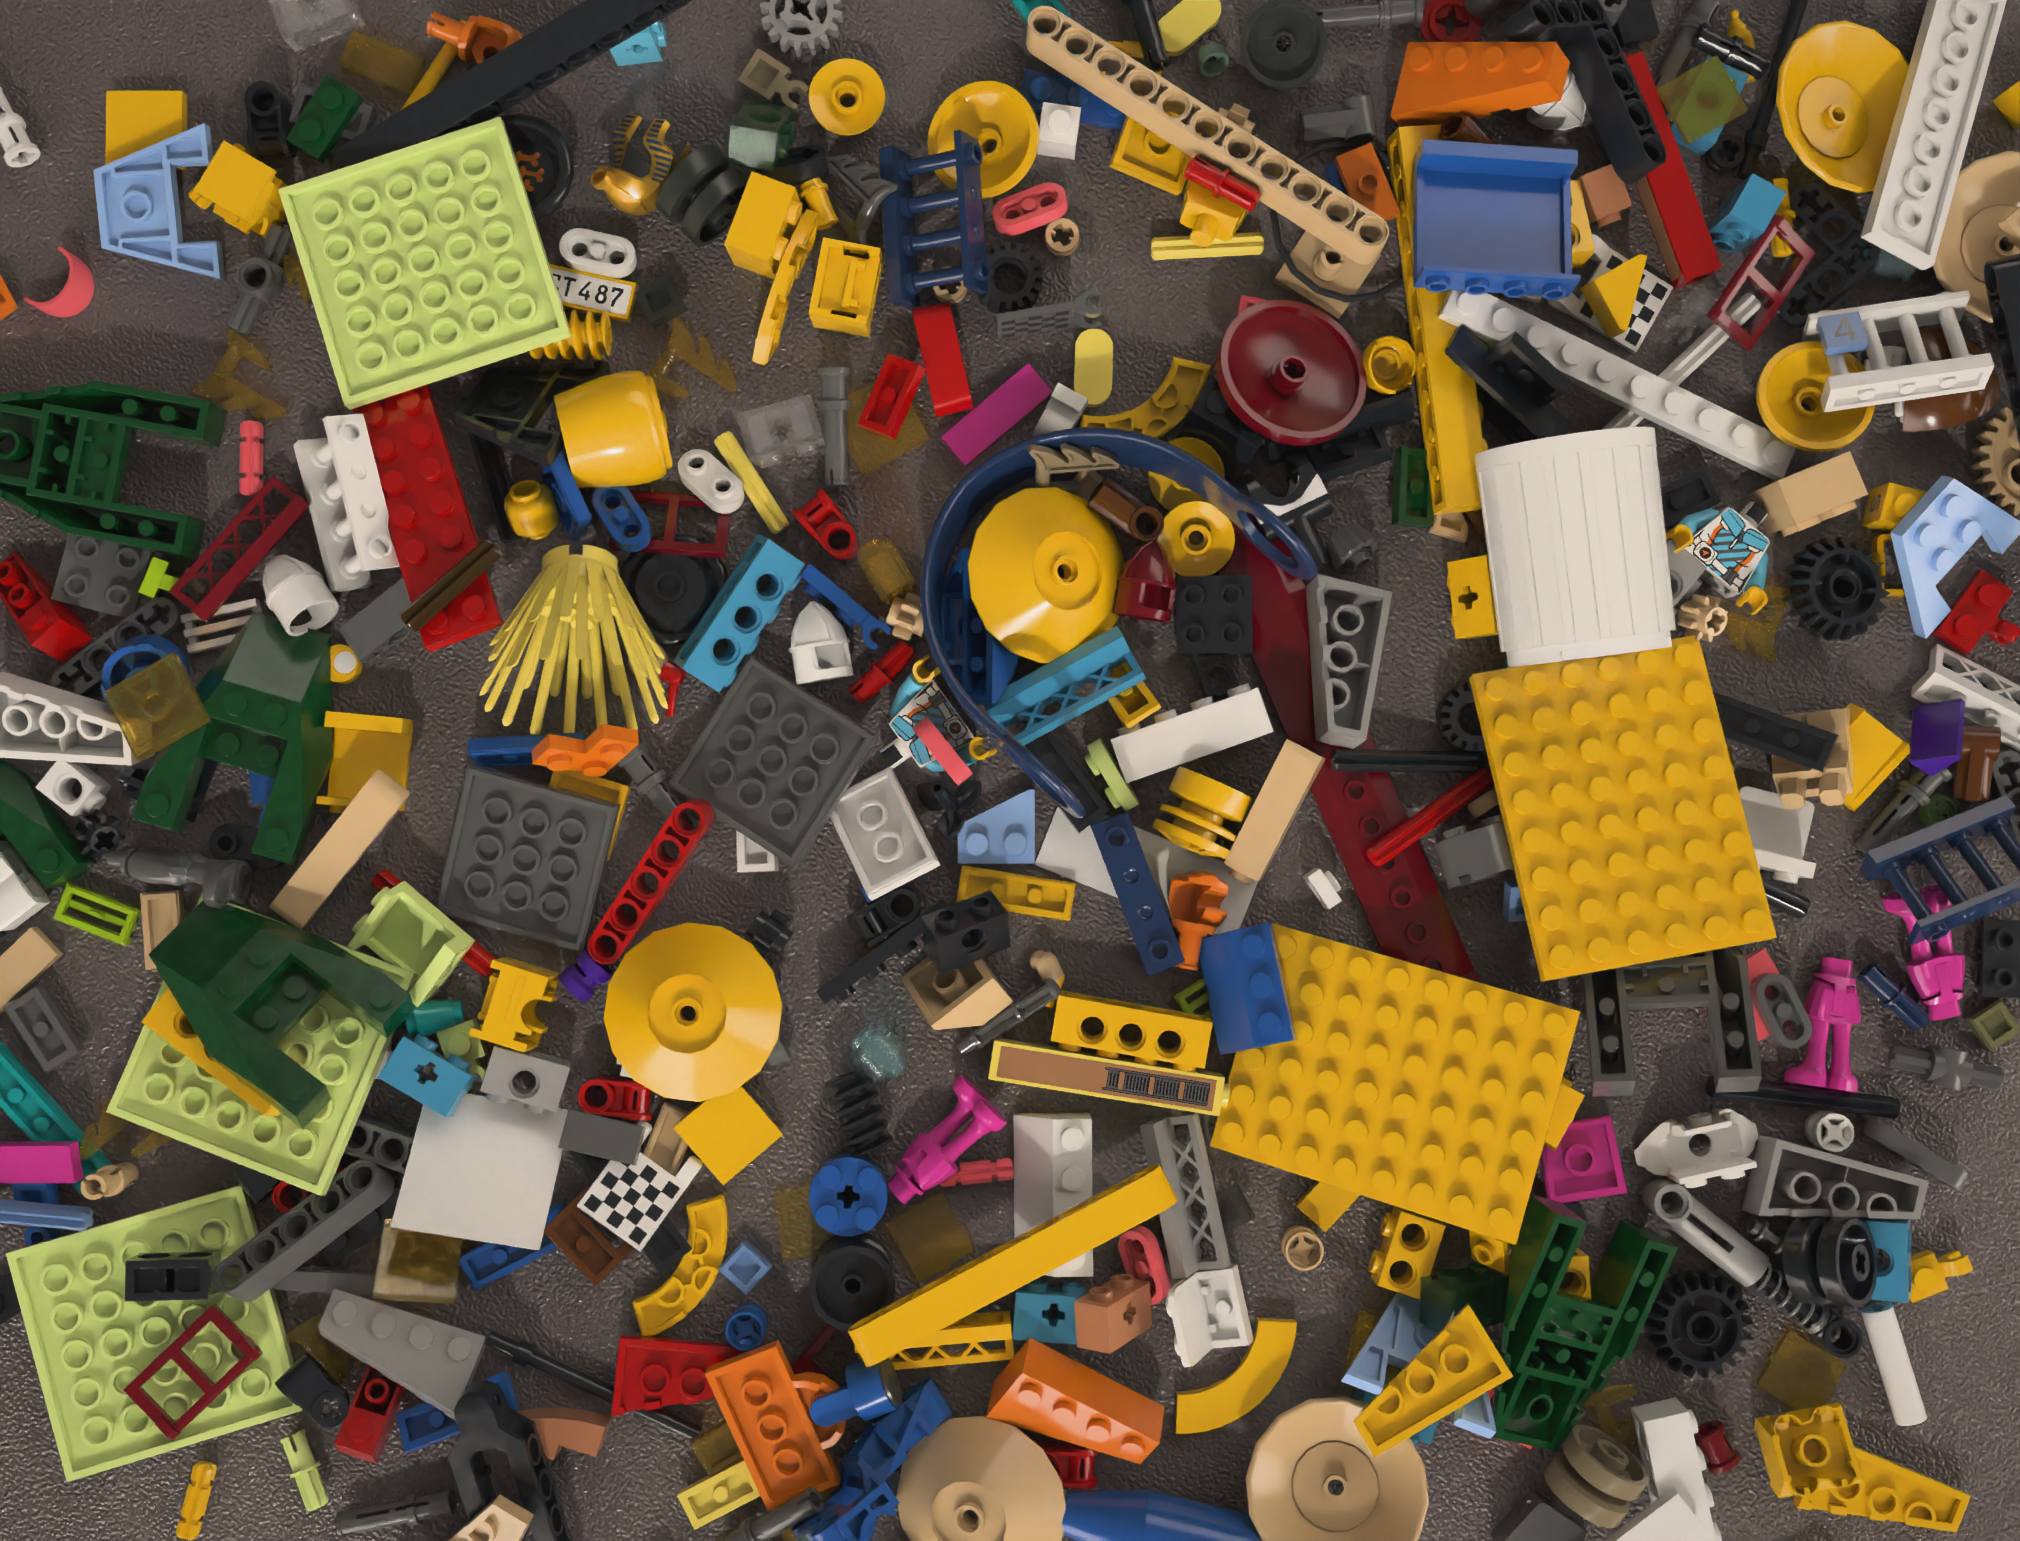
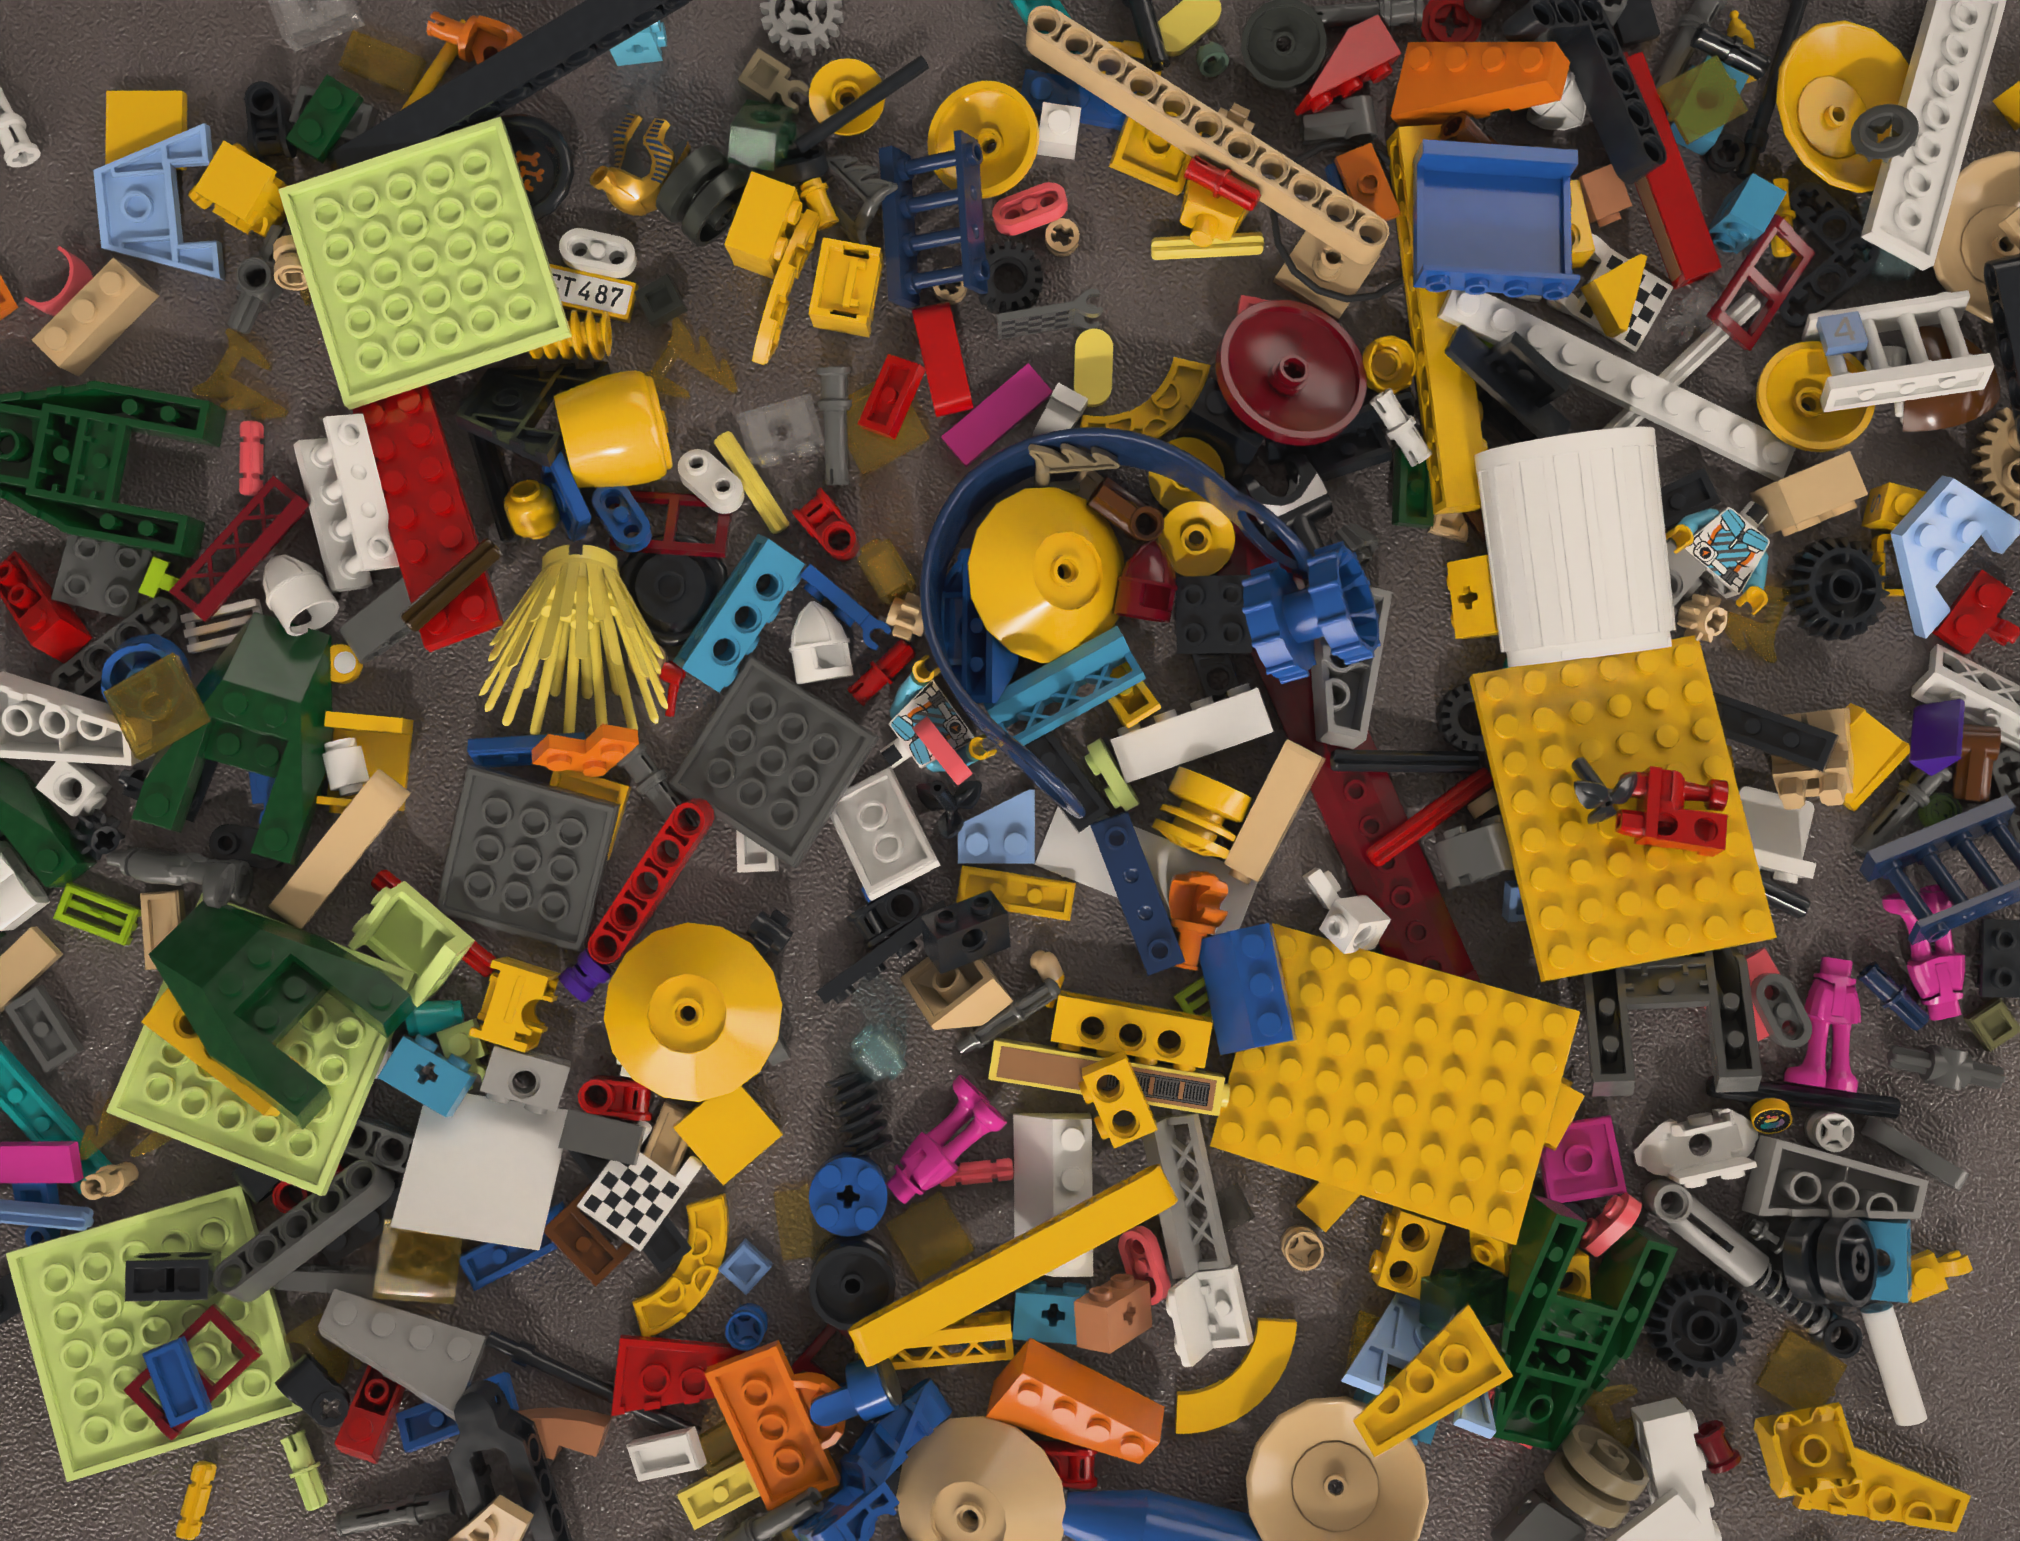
none -> tan brick [32,257,159,376]
none -> blue tile [142,1336,213,1428]
none -> tan wheel [273,235,308,291]
none -> white brick [322,738,369,797]
none -> white tile [626,1426,707,1482]
none -> black bar [794,55,929,154]
none -> yellow brick [1078,1050,1158,1148]
none -> blue piece [1242,541,1381,684]
none -> red slope [1294,15,1402,116]
none -> white brick [1319,895,1391,954]
none -> white pin [1370,388,1433,467]
none -> black plant [1571,757,1638,824]
none -> coral plate [1580,1193,1642,1257]
none -> red hips [1615,766,1729,857]
none -> tile [1749,1098,1792,1134]
none -> dark grey gear [1851,104,1919,163]

